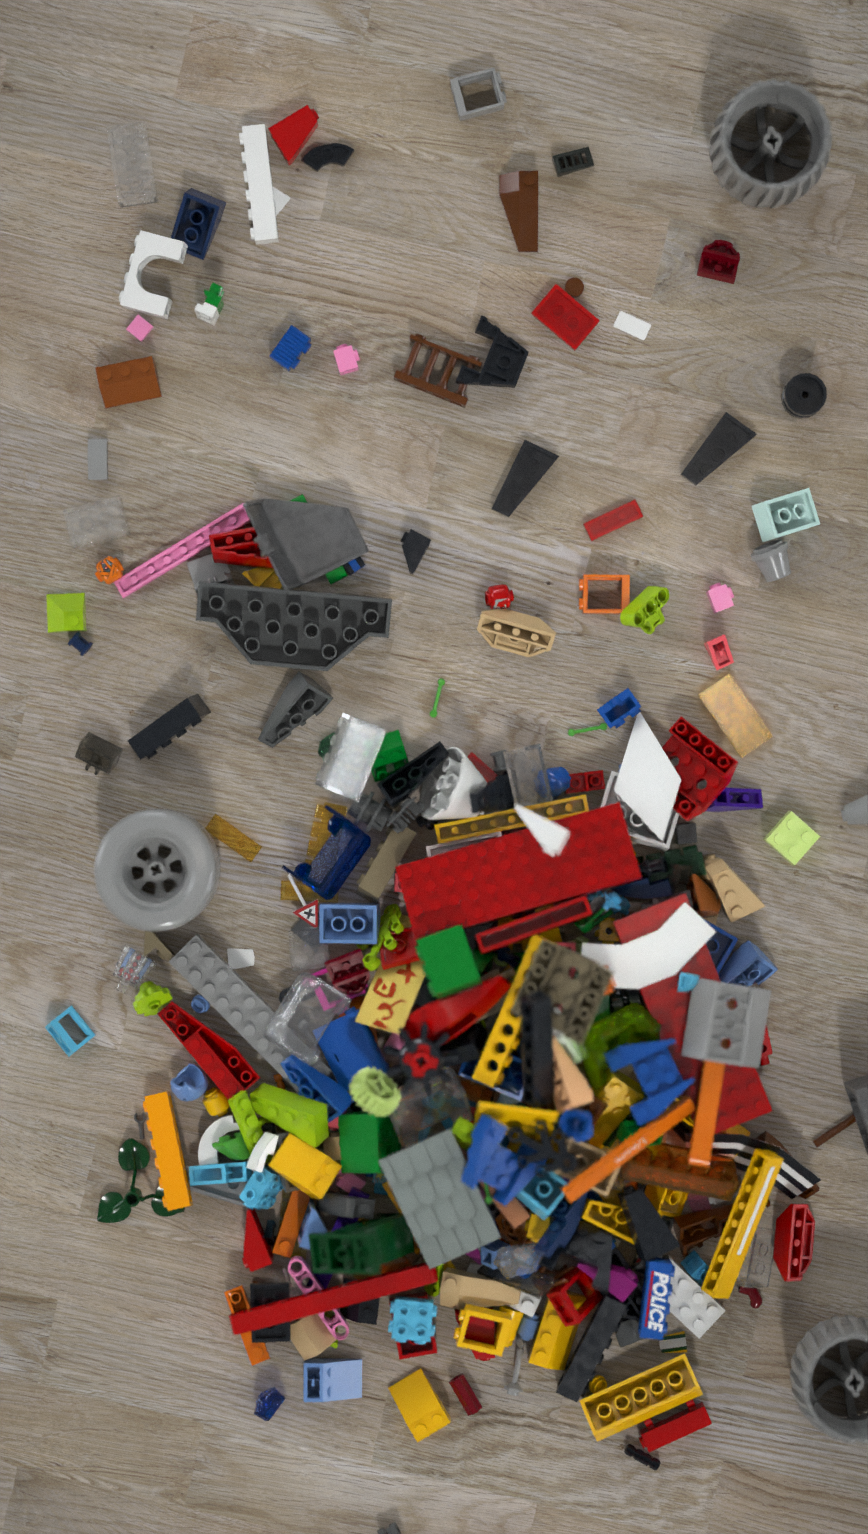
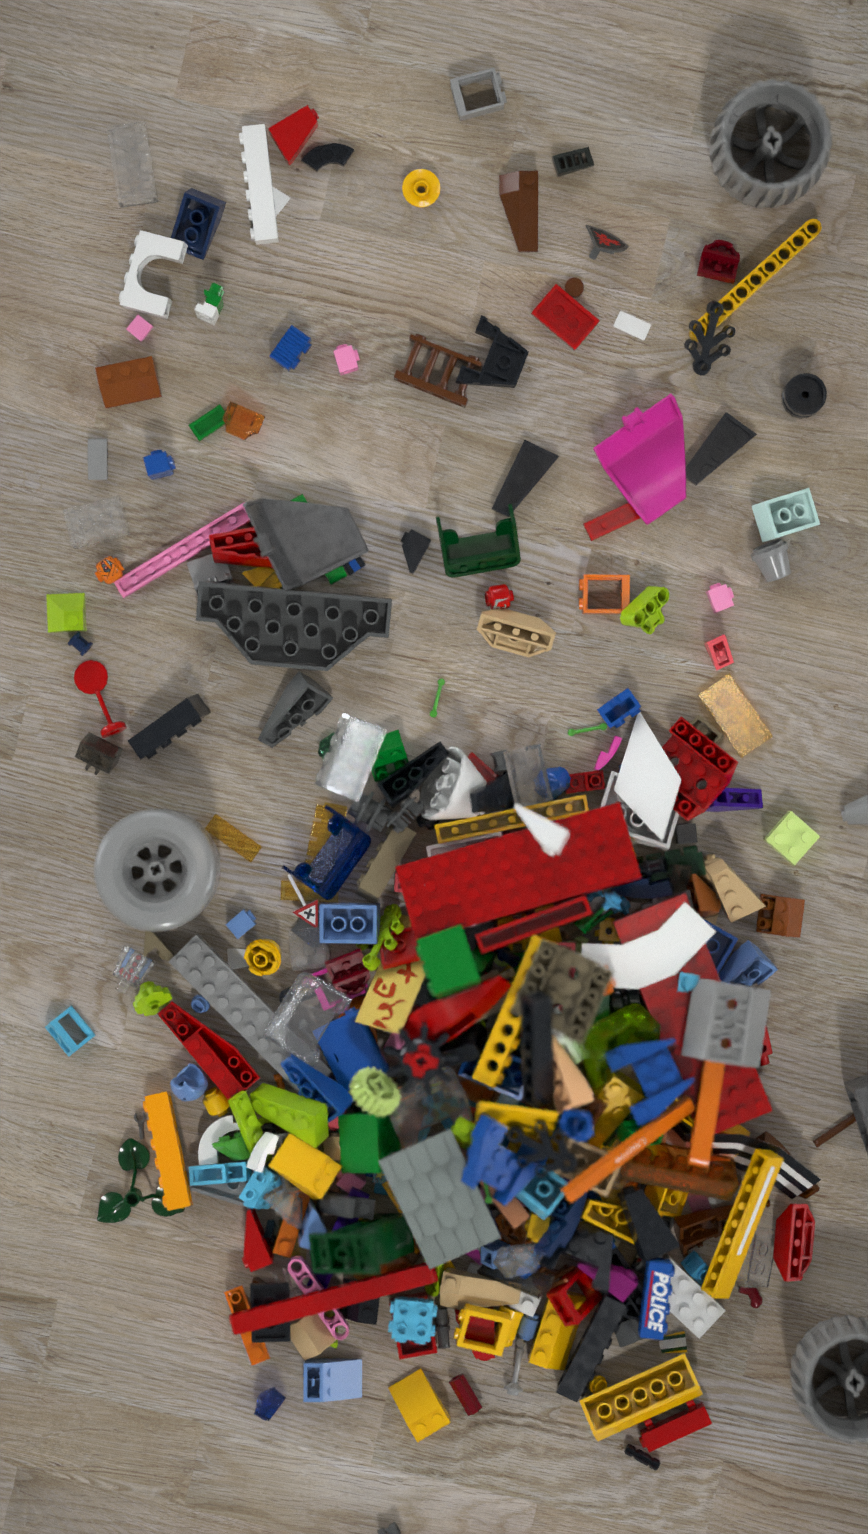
none -> red piece [74,660,127,738]
none -> blue brick [143,449,176,480]
none -> green tile [188,404,231,442]
none -> clear orange slope [222,401,265,440]
none -> medium blue brick [225,909,257,939]
none -> yellow cone [244,939,281,976]
none -> clear slope [262,1185,303,1230]
none -> yellow dish [402,169,440,208]
none -> dark grey pin [435,1308,450,1349]
none -> dark green windscreen [436,504,521,578]
none -> shield [586,225,629,260]
none -> dark pink panel [593,394,686,525]
none -> dark pink slope [594,736,622,771]
none -> black plant [684,301,736,376]
none -> yellow beam [689,219,822,342]
none -> dark tan slope [690,715,725,745]
none -> dark orange slope [756,894,805,938]

